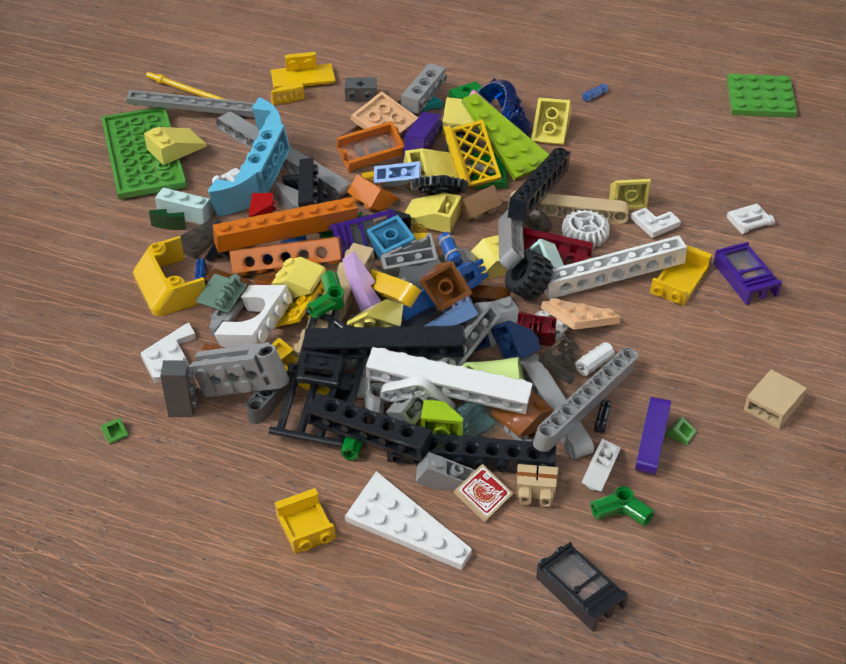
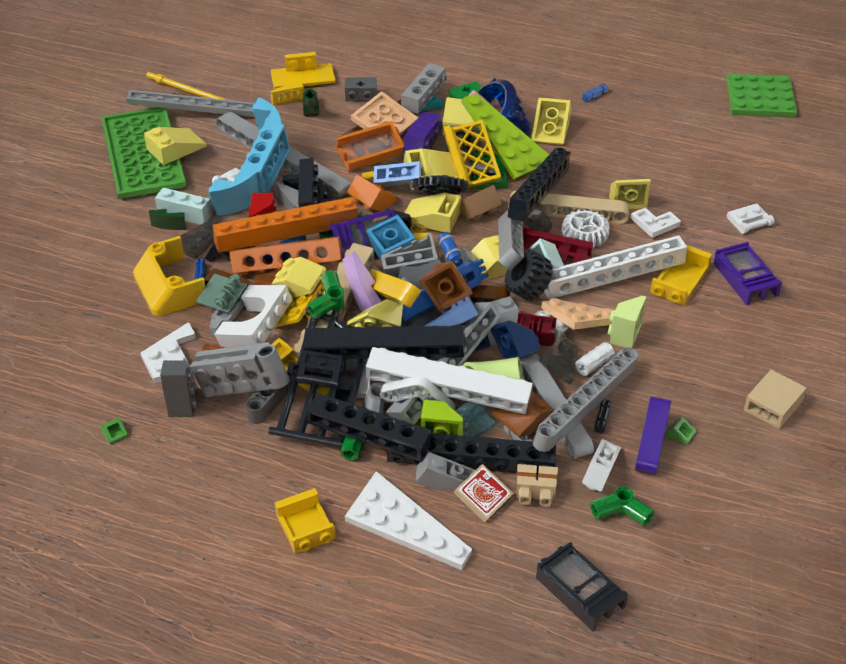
none -> dark green piece [303,88,319,115]
none -> yellowish green slope [608,296,646,348]

